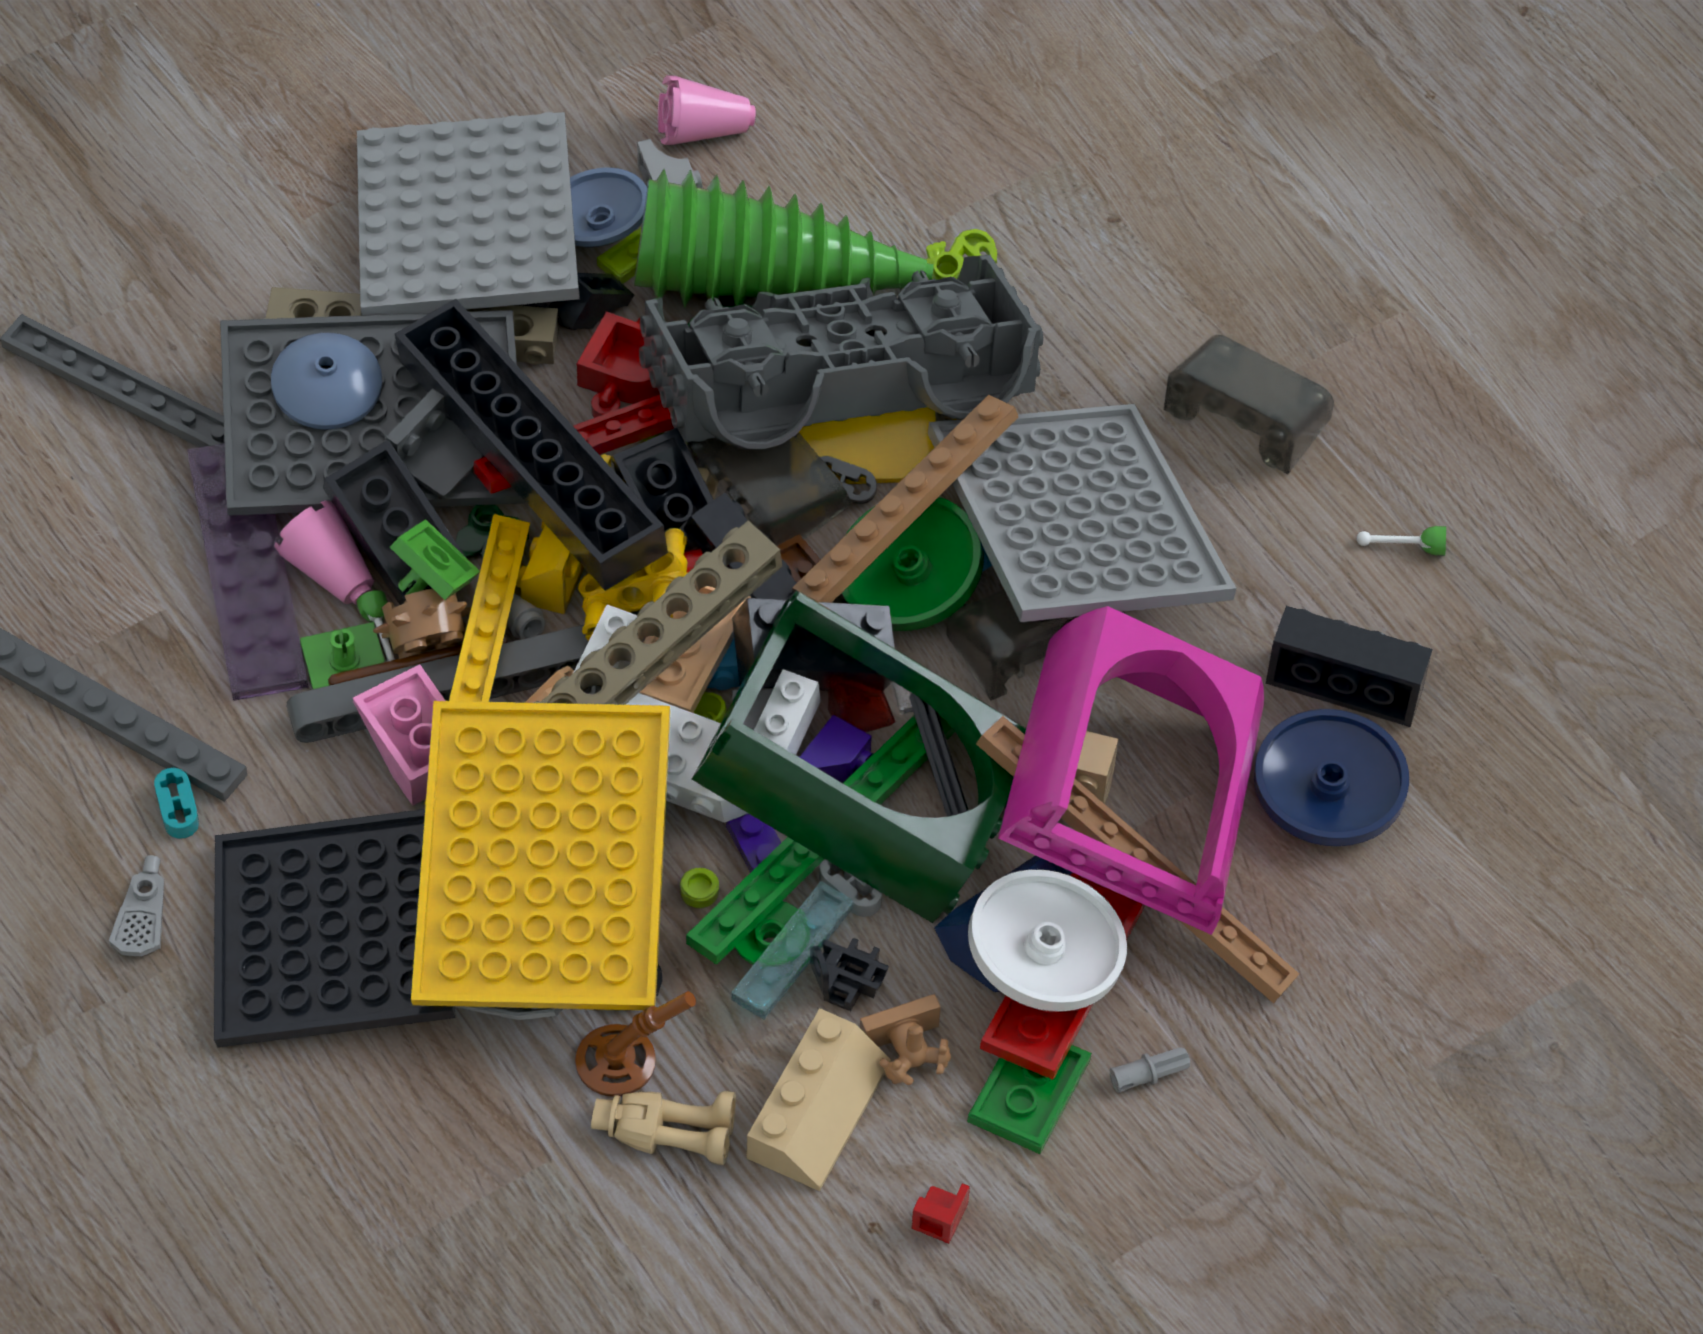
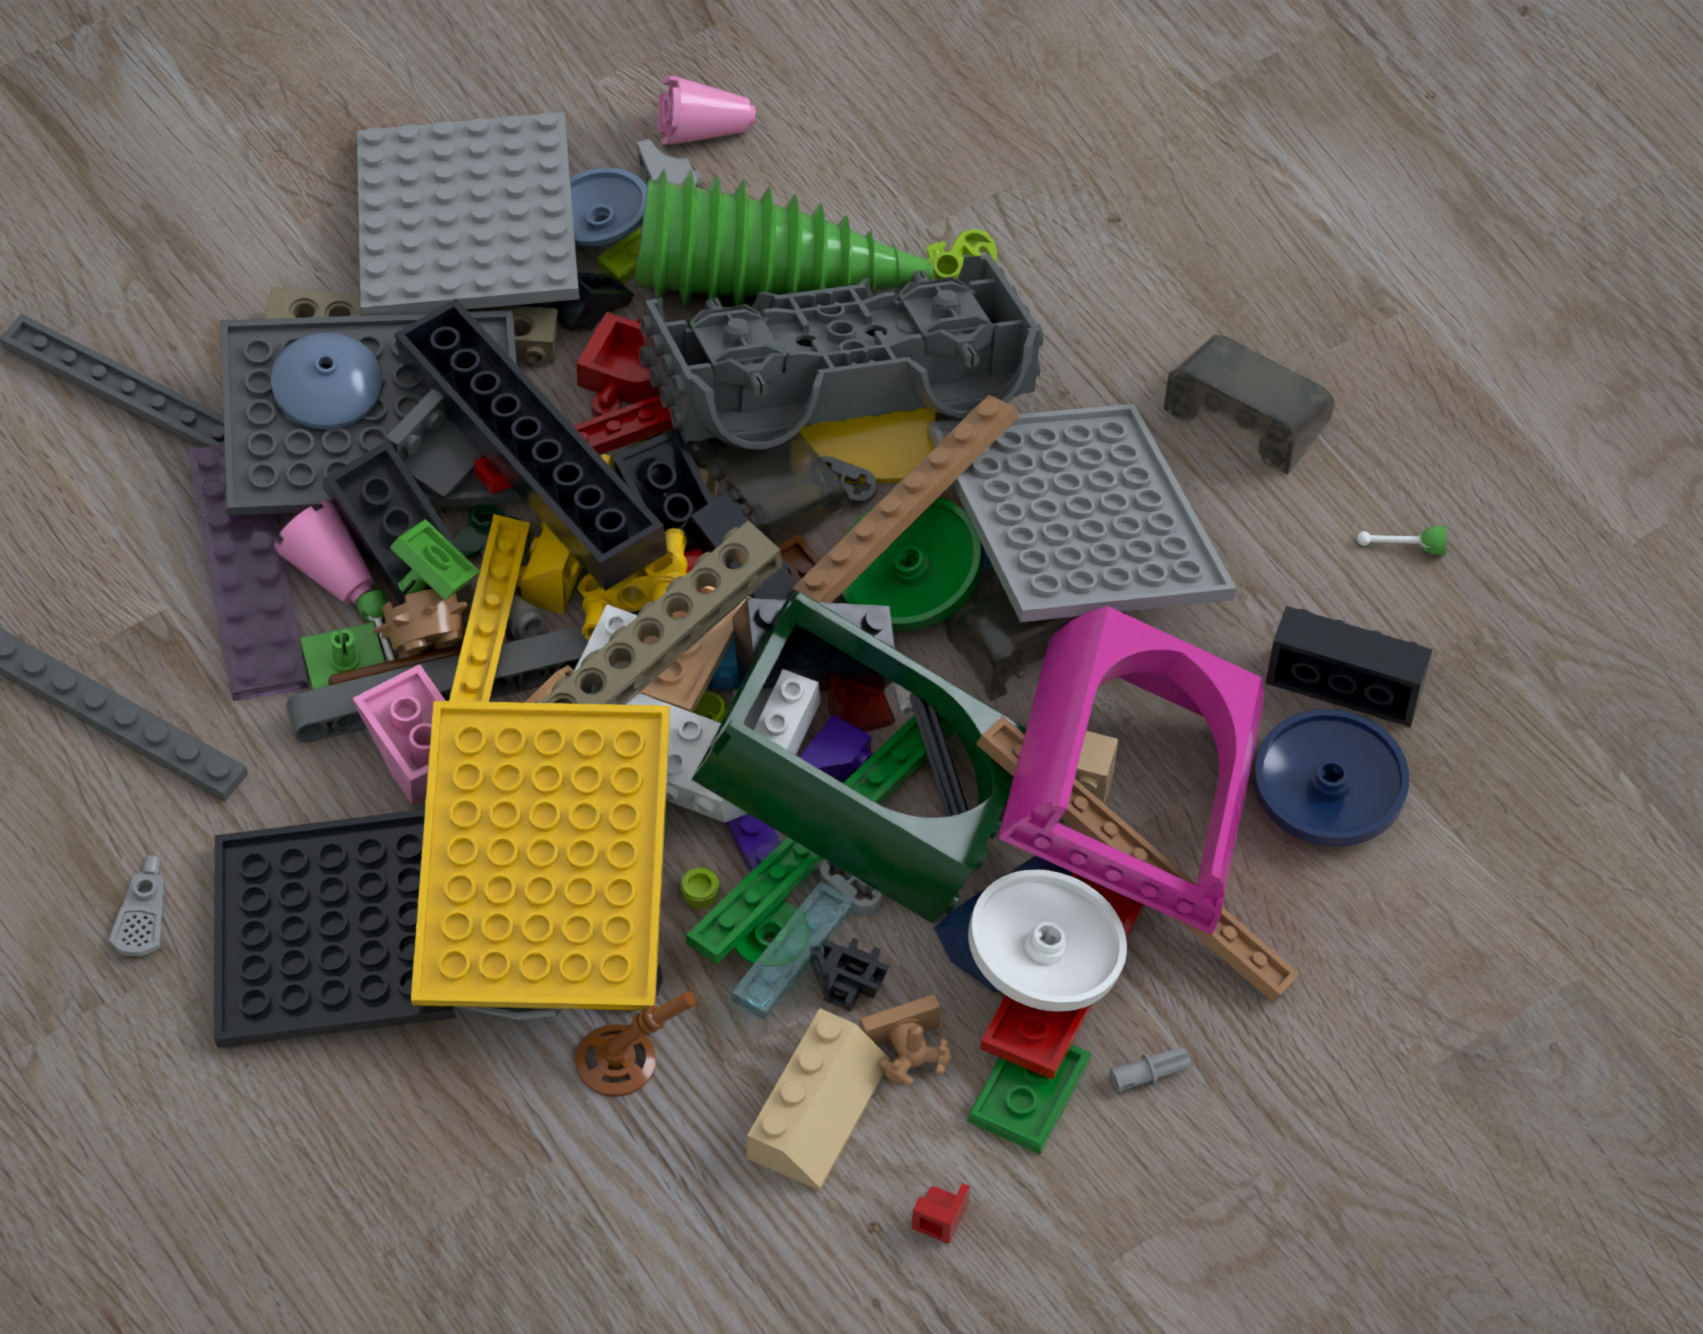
teal beam [154,768,199,839] -> none
tan piece [591,1091,736,1165] -> none

